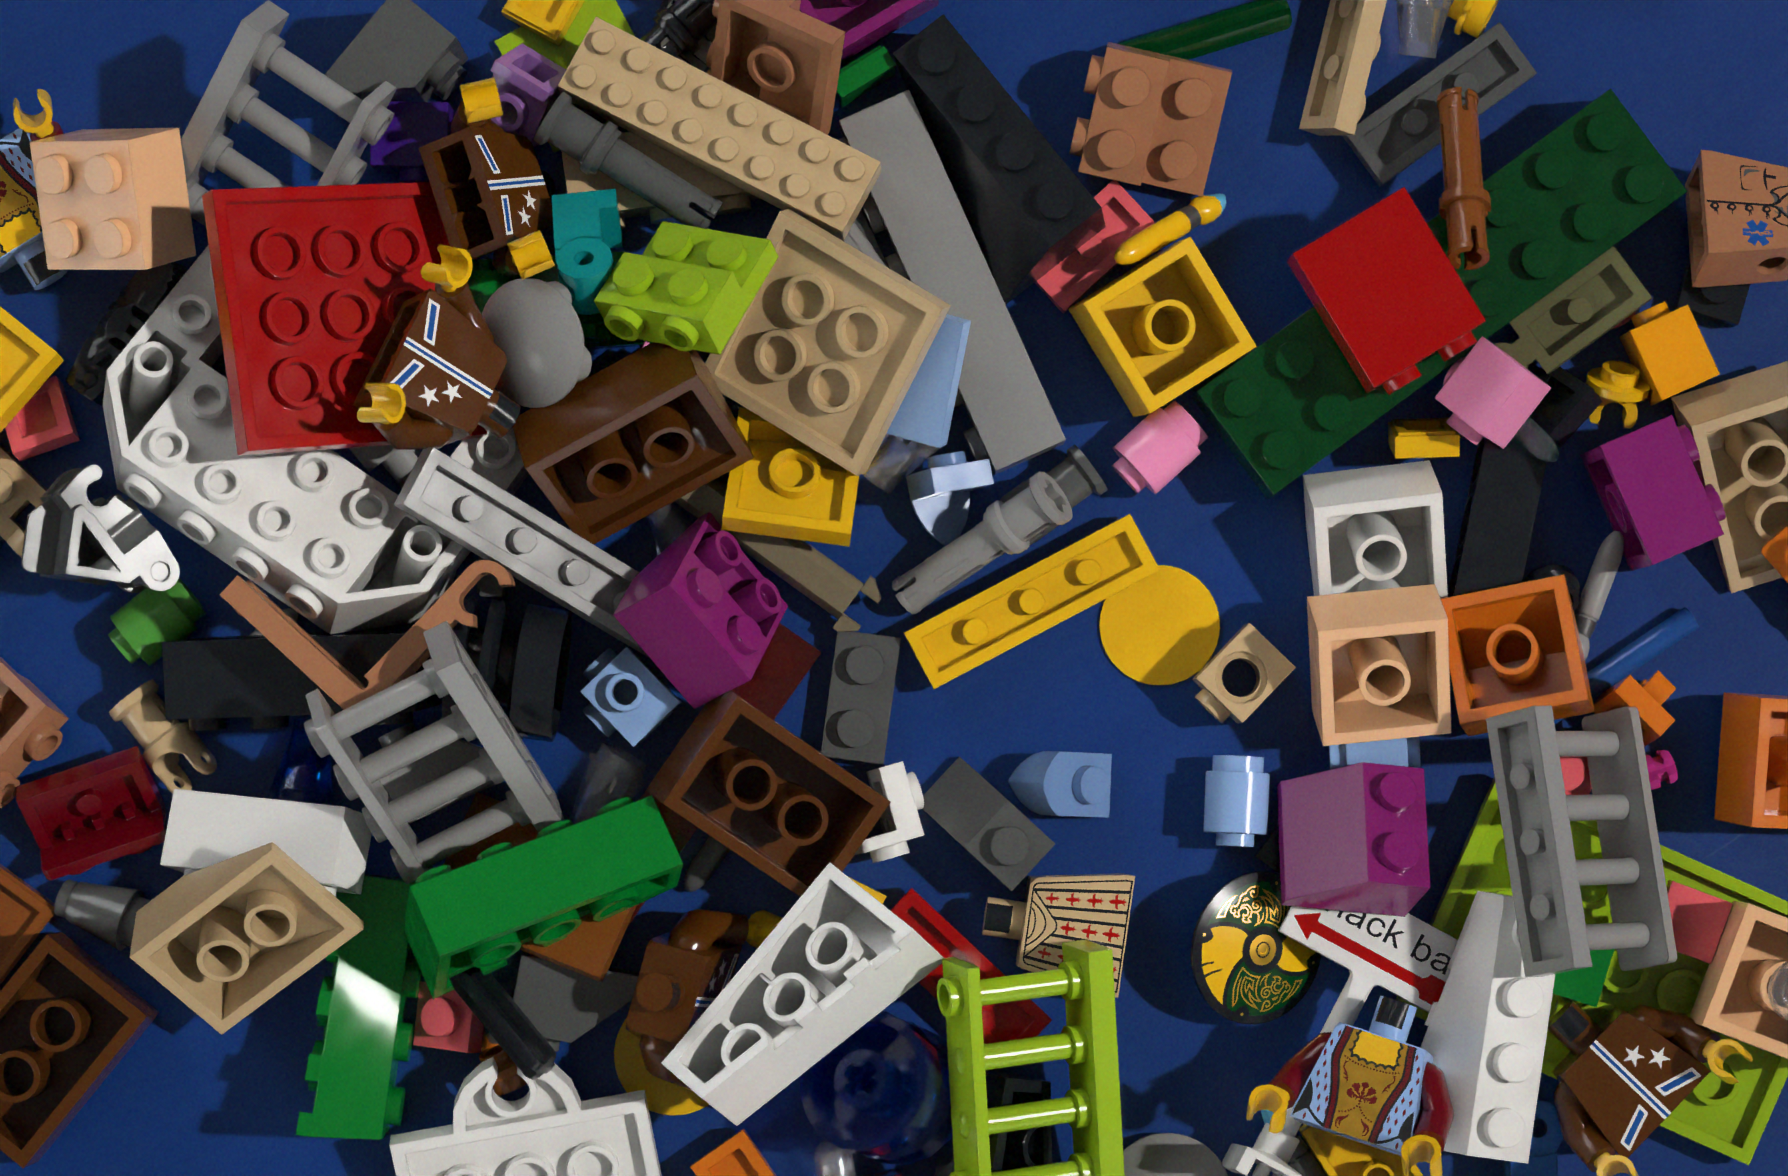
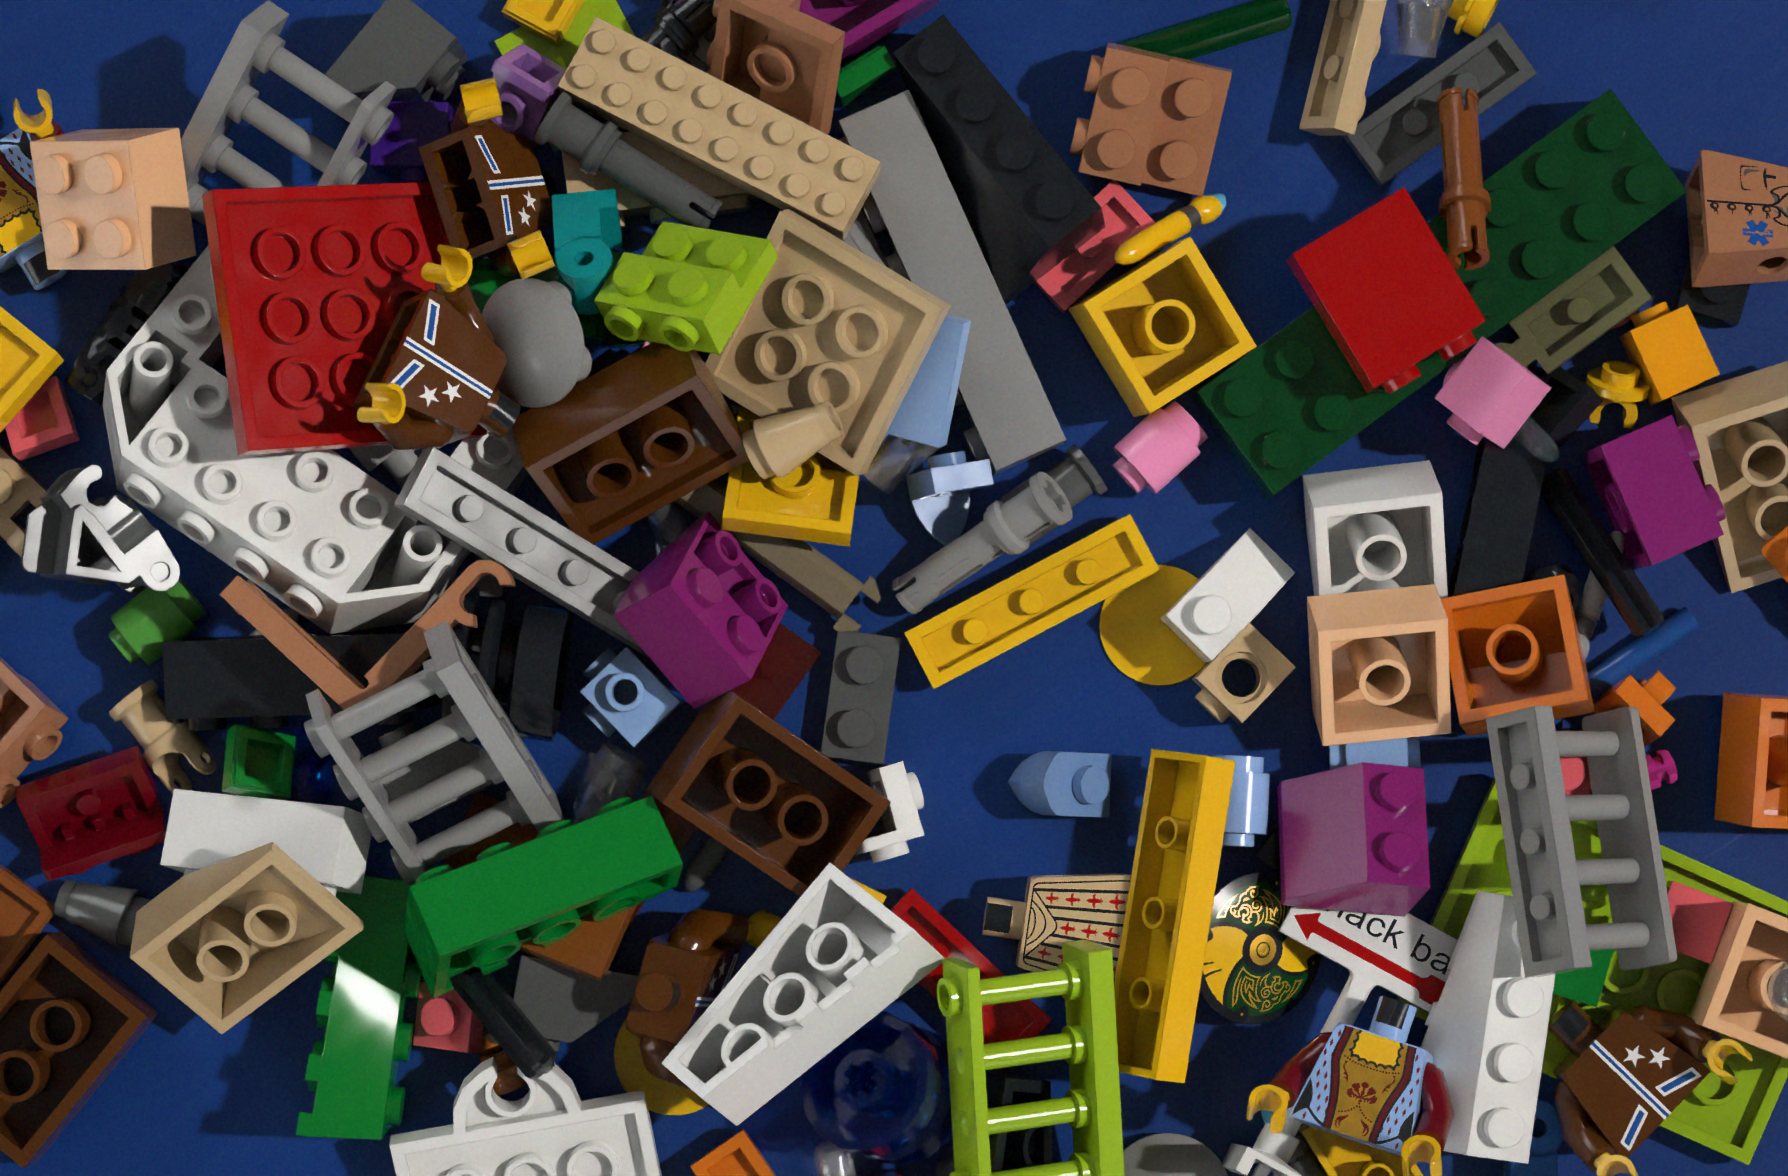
dark grey slope [923,756,1055,891] -> none
yellow tile [1388,418,1460,459] -> none
none -> green tile [222,724,296,800]
none -> tan cone [742,400,844,479]
none -> yellow piece [1114,749,1236,1083]
none -> white slope [1160,528,1295,663]
none -> black axle [1540,468,1664,638]

